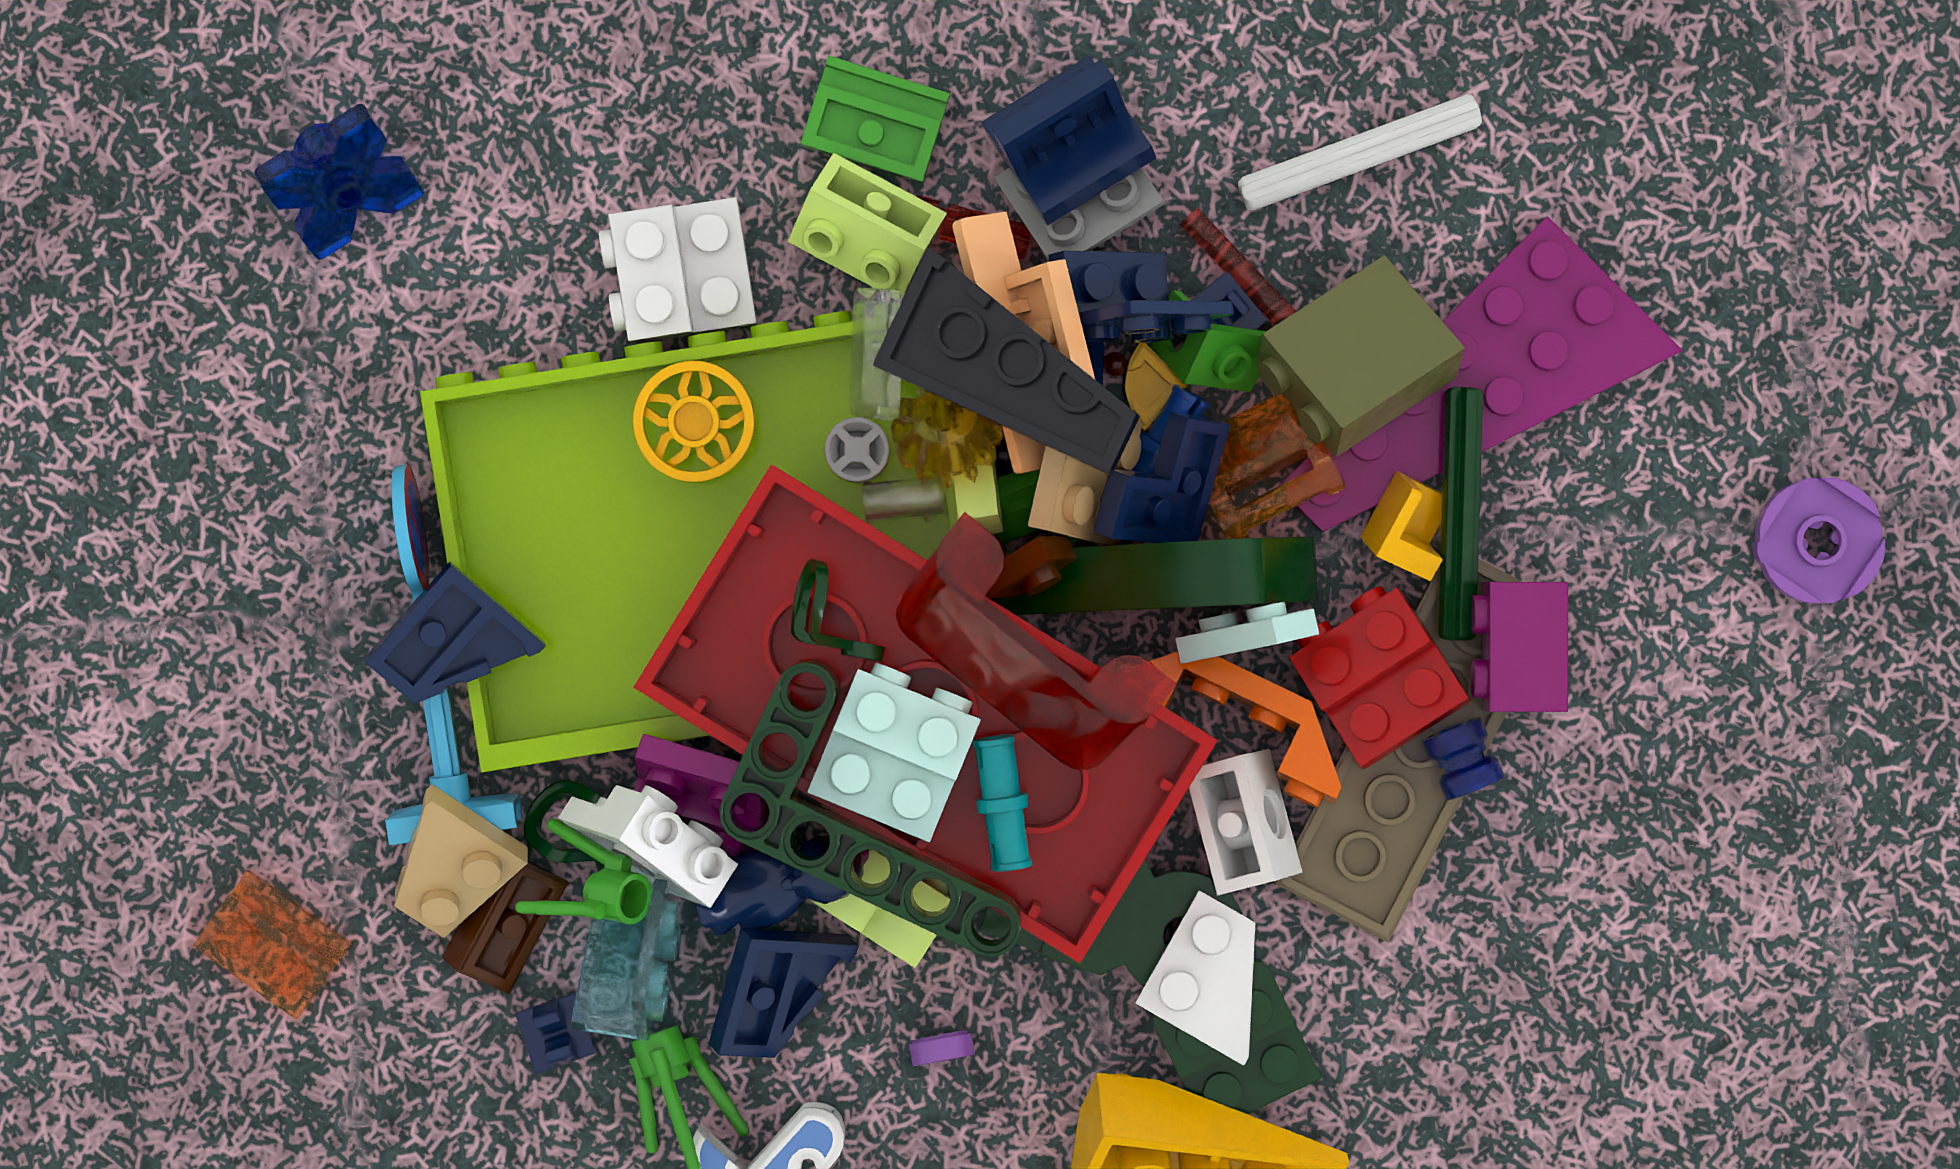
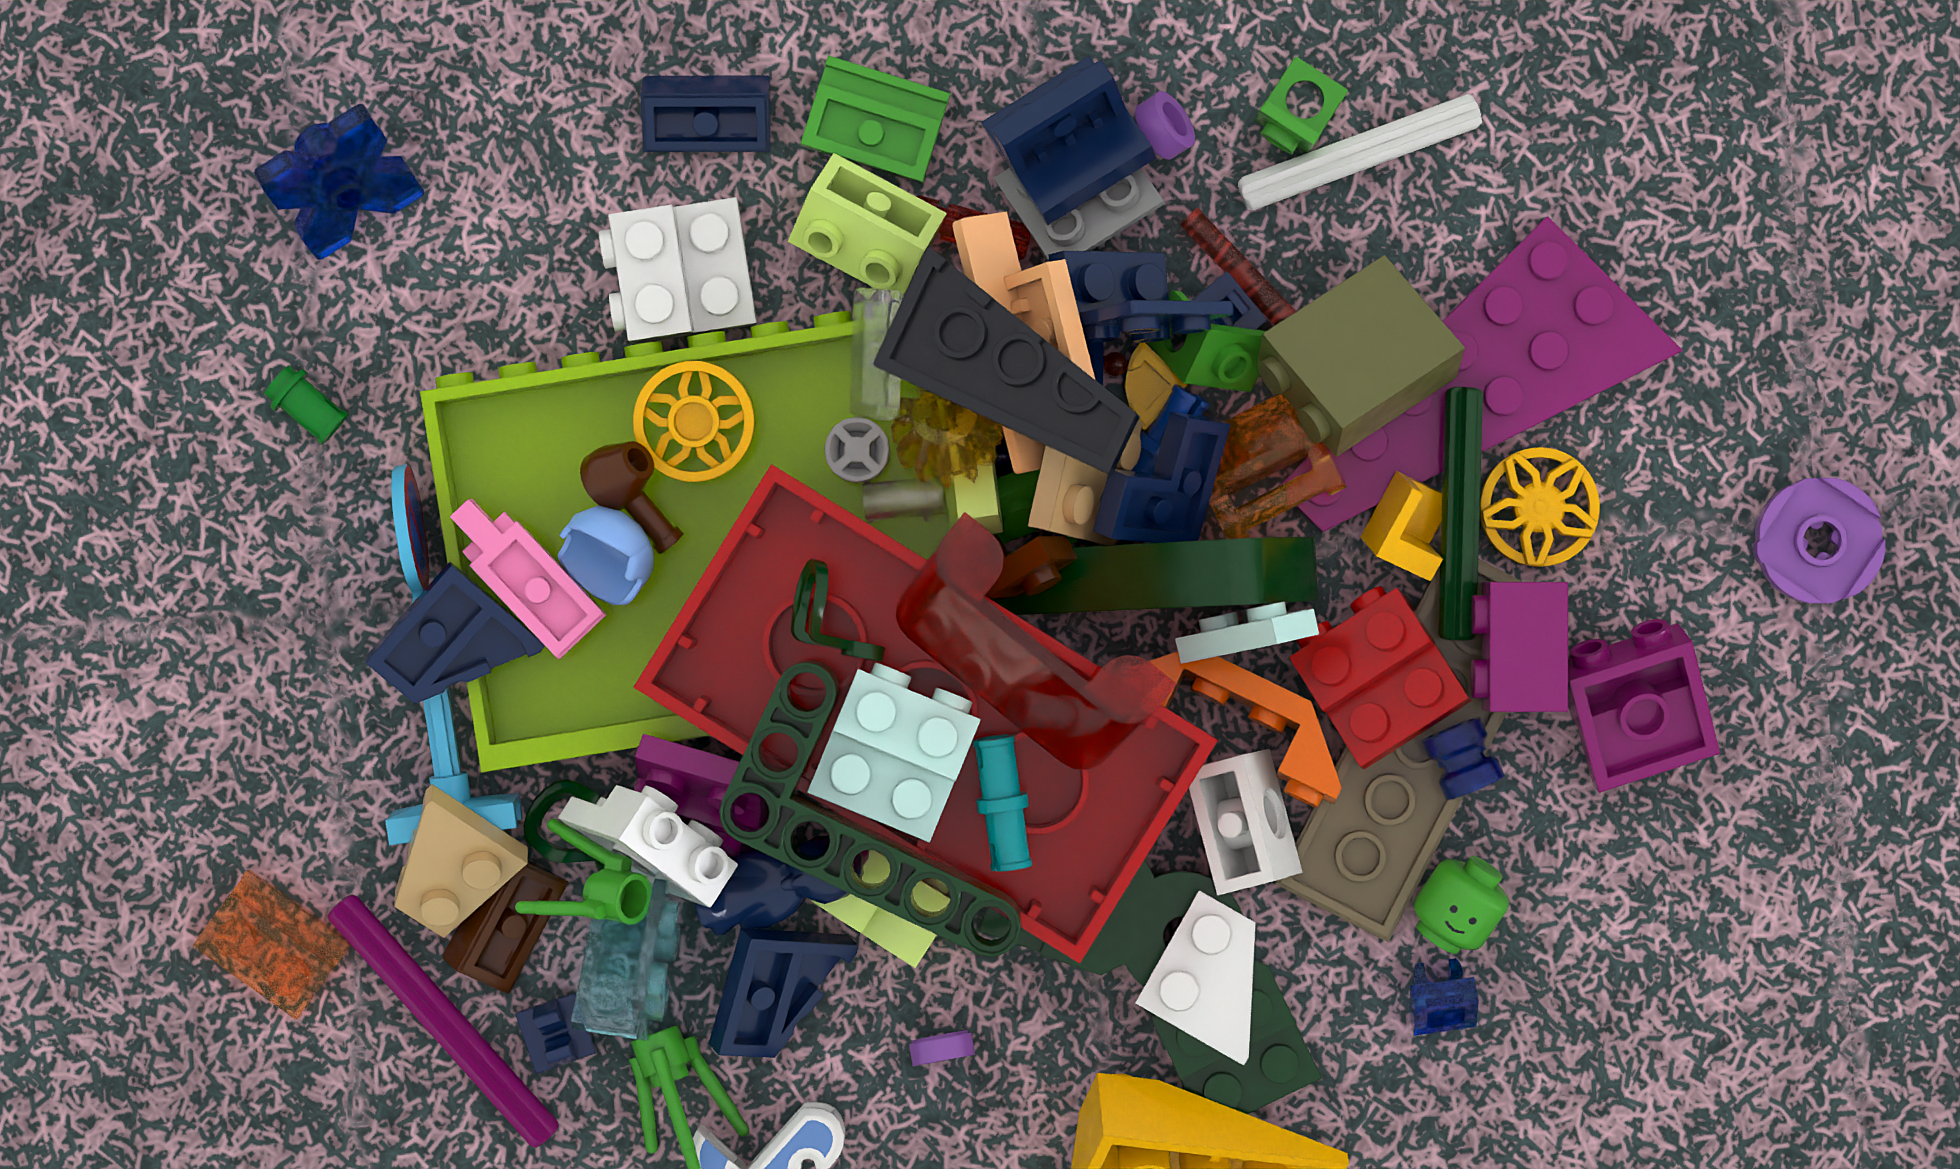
none -> green pin [264,365,349,445]
none -> magenta axle [328,894,559,1148]
none -> bright pink hinge [450,499,607,659]
none -> light blue hair [558,505,654,605]
none -> reddish brown bar [580,441,684,554]
none -> dark blue slope [640,75,770,152]
none -> medium lavender tile [1135,91,1195,160]
none -> bright green bracket [1254,57,1348,154]
none -> clear blue tile [1409,958,1479,1036]
none -> bright green head [1413,856,1509,954]
none -> yellow wheel [1480,447,1600,567]
none -> magenta plate [1568,619,1720,793]

